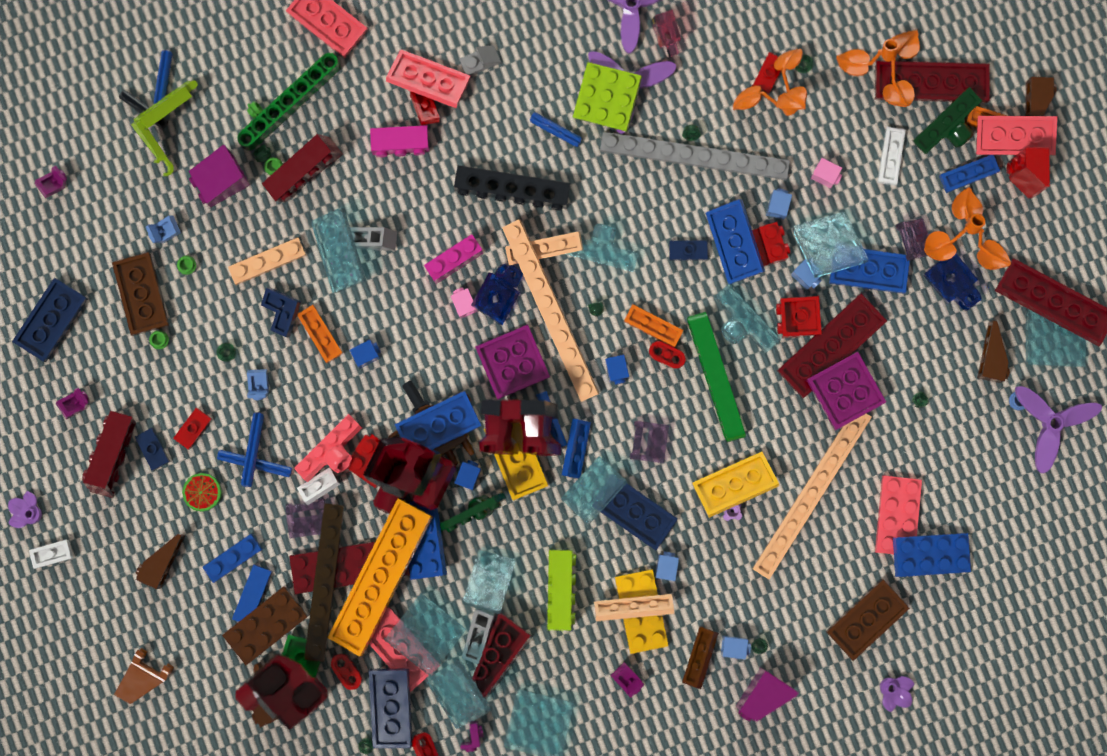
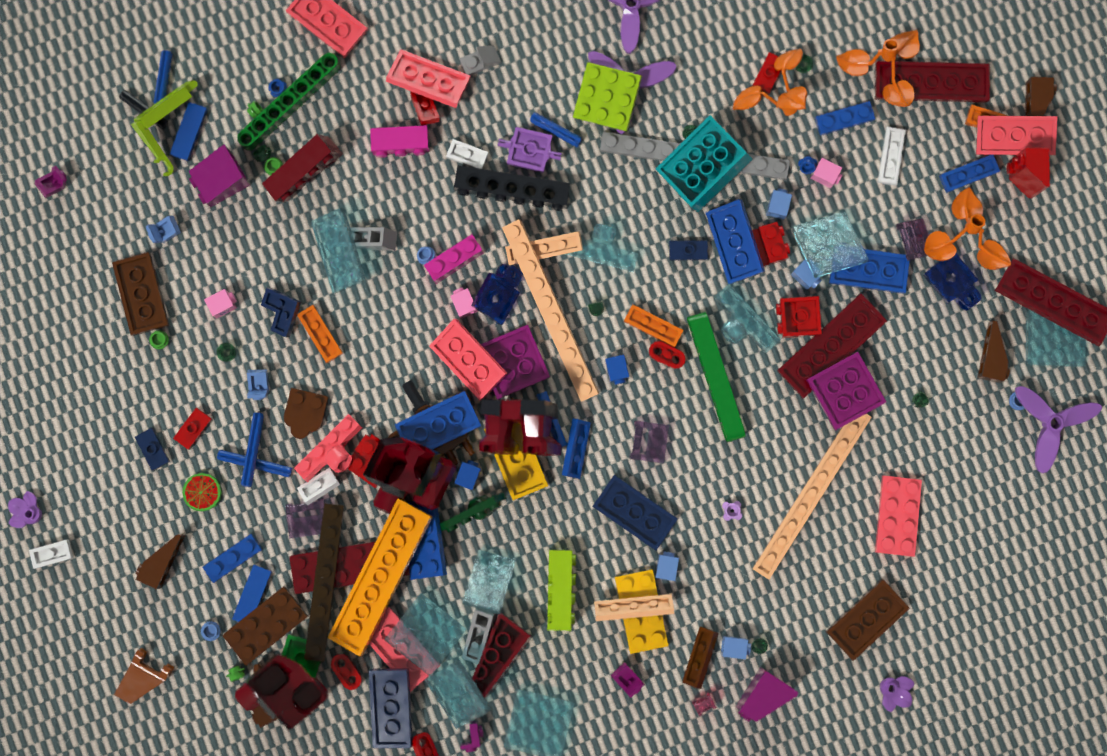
dark blue plate [12,278,88,363] -> none
magenta bracket [56,388,89,420] -> none
dark red wedge [82,411,136,498] -> none
bright green plate [177,256,197,275] -> none
light nougat plate [228,238,306,285] -> none
blue brick [350,340,381,369] -> none
clear green hinge [358,738,374,754] -> none
clear light blue plate [561,456,628,525] -> none
clear pink torso [651,10,681,57] -> none
yellow plate [692,452,779,518] -> none
blue plate [893,533,971,577] -> none
dark green plate [912,87,982,155] -> none
none -> blue tile [170,102,208,162]
none -> medium blue plate [201,621,221,641]
none -> bright pink brick [204,289,237,319]
none -> bright green plate [226,666,245,682]
none -> blue plate [268,79,287,97]
none -> reddish brown plate [284,388,329,439]
none -> medium blue plate [417,247,436,265]
none -> coral plate [429,319,508,401]
none -> white plate [446,139,488,169]
none -> medium lavender plate [498,127,562,173]
none -> teal slope [656,115,753,213]
none -> clear pink bush [691,692,717,717]
none -> blue plate [798,156,817,174]
none -> blue plate [815,101,875,136]

